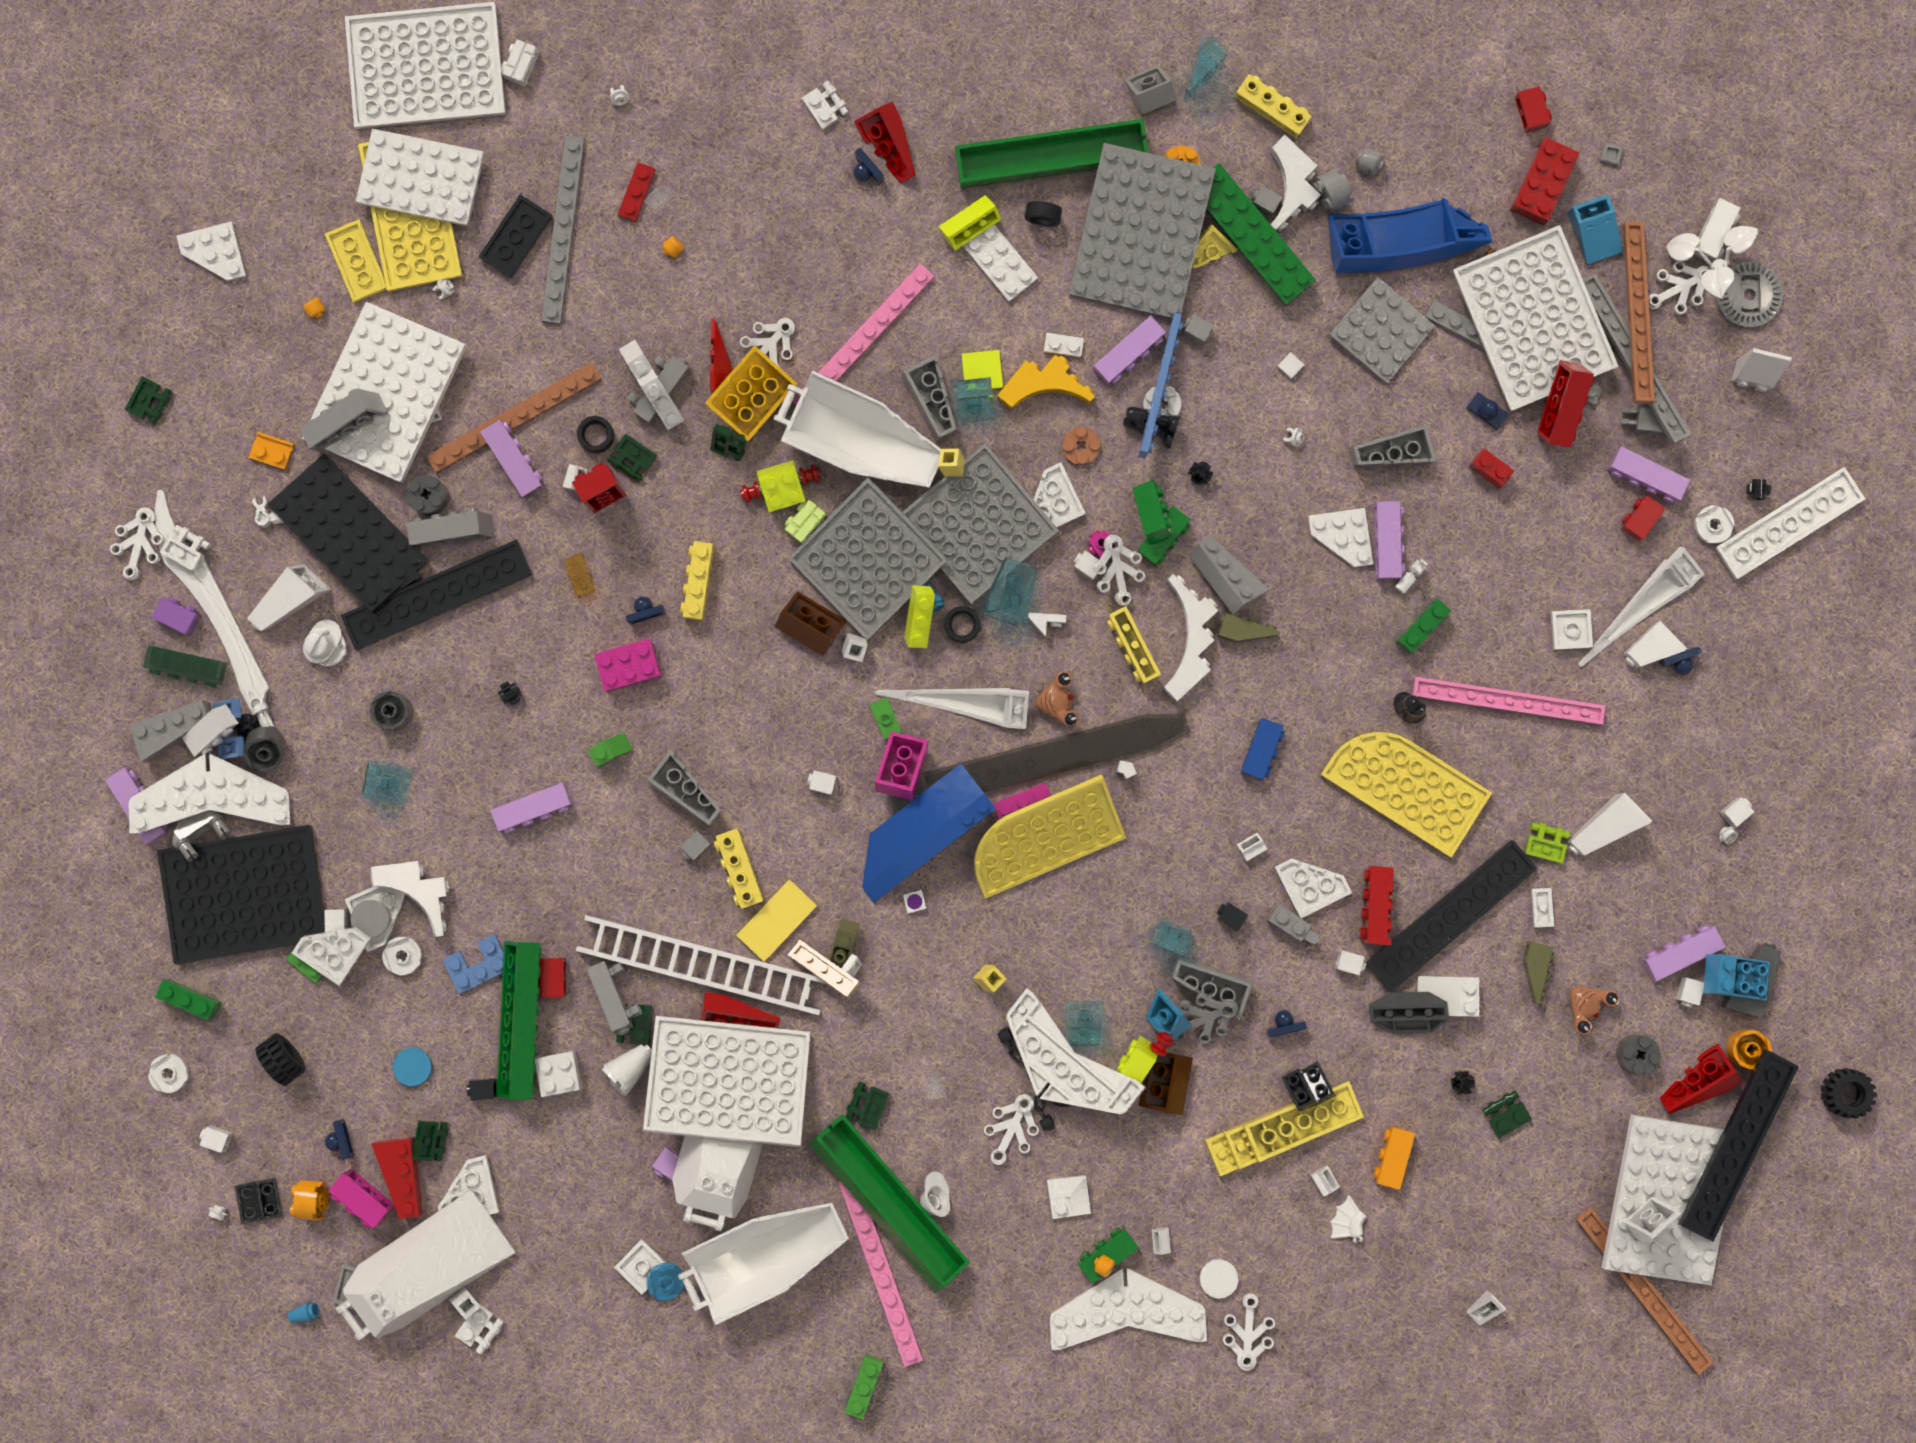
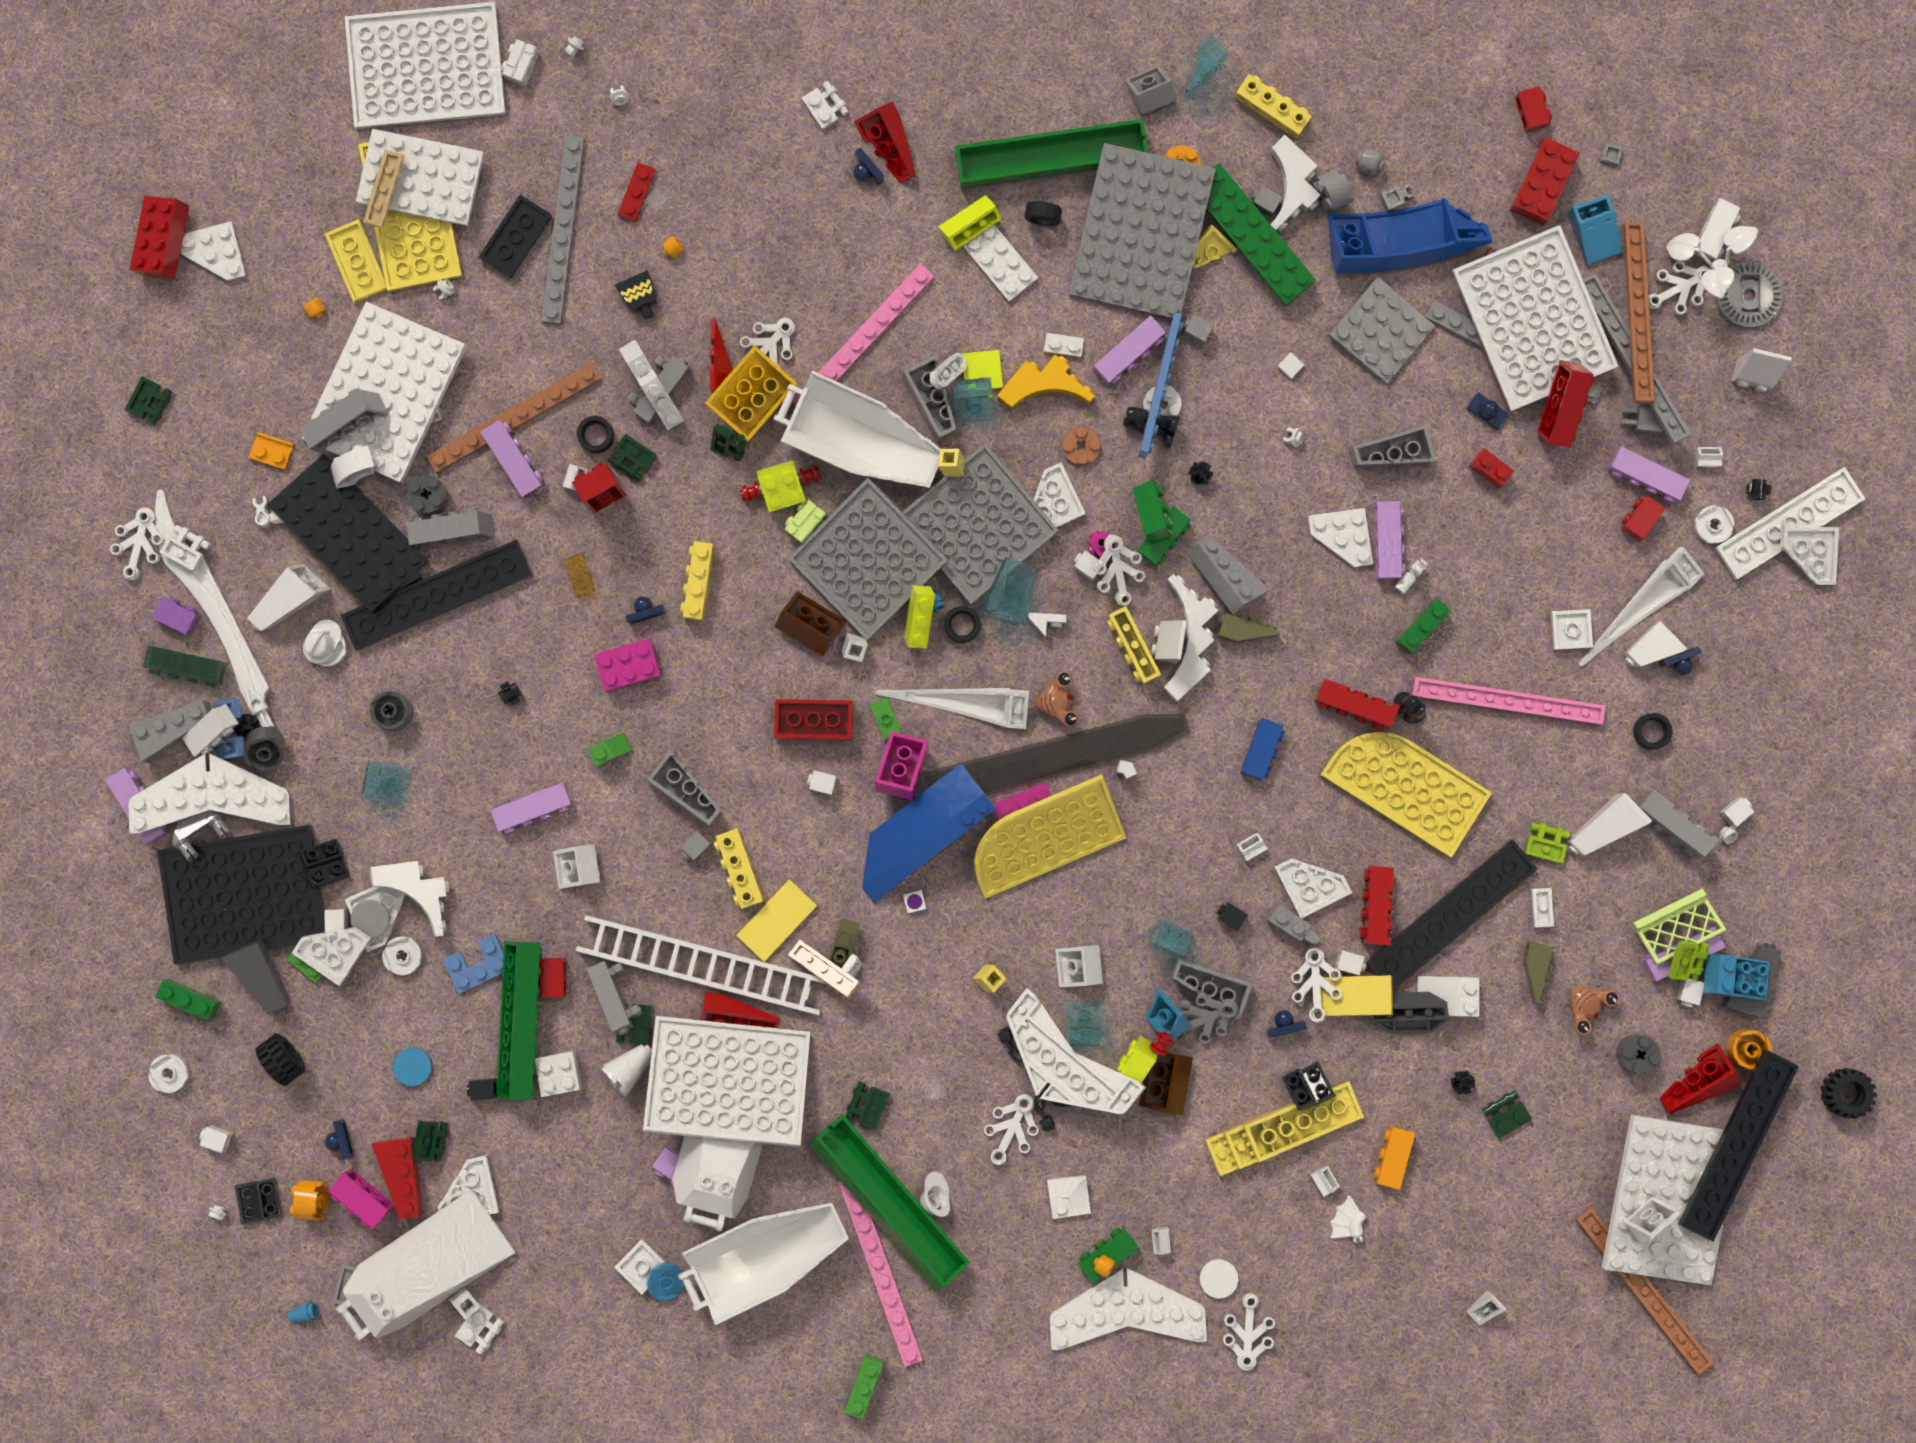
none -> red brick [130,196,189,279]
none -> dark grey slope [222,939,291,1014]
none -> black slope [299,839,349,890]
none -> white brick [331,445,374,489]
none -> tan plate [363,149,405,229]
none -> white slope [553,844,600,889]
none -> white plate [565,36,585,56]
none -> black torso [615,270,658,320]
none -> red brick [774,699,853,740]
none -> white plate [930,353,967,389]
none -> white slope [1055,945,1103,987]
none -> white slope [1151,620,1187,664]
none -> white plant [1291,947,1343,1023]
none -> red wedge [1314,679,1400,731]
none -> light yellow tile [1316,975,1393,1017]
none -> light grey plate [1379,183,1416,212]
none -> yellowish green fence [1632,888,1726,965]
none -> black tyre [1633,713,1673,750]
none -> light grey wedge [1637,790,1720,858]
none -> lime plate [1668,941,1709,981]
none -> white piece [1695,447,1723,467]
none -> white plate [1780,527,1839,585]

